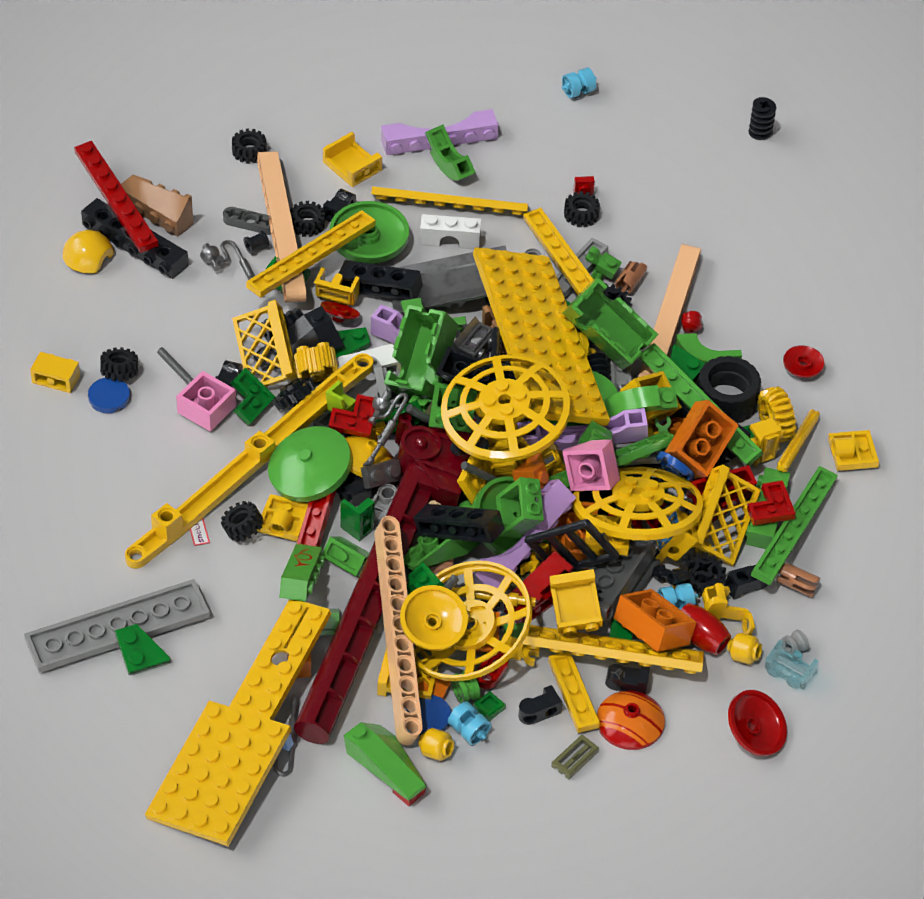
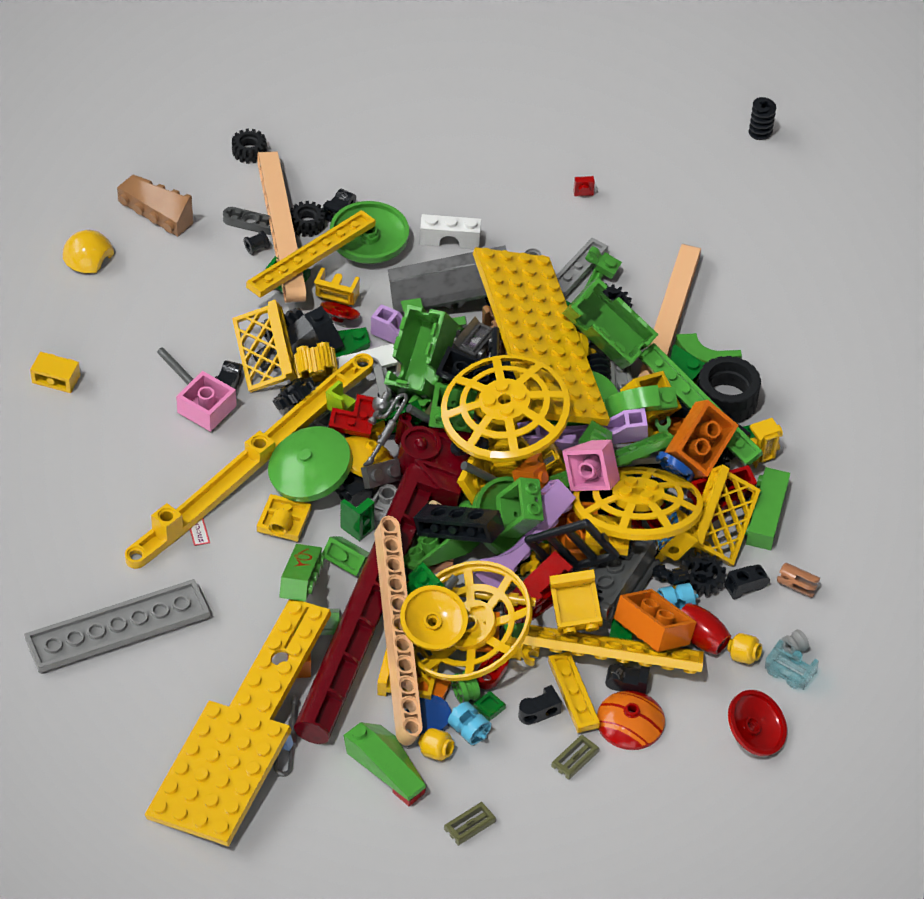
red plate [74,140,158,253] -> none
black brick [81,198,188,279] -> none
blue tile [88,378,130,413] -> none
black tyre [100,347,138,381] -> none
green wing [114,624,170,674] -> none
flat silver piece [200,240,255,280] -> none
black tyre [221,501,264,542] -> none
green plate [230,367,276,425] -> none
red plate [297,489,337,547] -> none
yellow panel [323,132,382,188] -> none
black brick [339,260,423,300] -> none
yellow plate [371,186,529,215] -> none
lavender arch [381,109,498,155] -> none
bright green arch [425,124,476,181] -> none
yellow plate [523,207,594,295] -> none
medium azure wheel [562,67,597,98] -> none
black tyre [564,191,600,227] -> none
nougat arm [615,261,647,294] -> none
red piece [681,311,703,334] -> none
yellow piece [702,583,755,635] -> none
red plate [747,480,796,526] -> none
bright green plate [751,466,838,585] -> none
yellow gear [757,386,796,443] -> none
yellow axle [776,409,820,473] -> none
red dish [783,345,824,378] -> none
yellow plate [828,430,879,471] -> none
none -> olive tile [444,802,496,846]

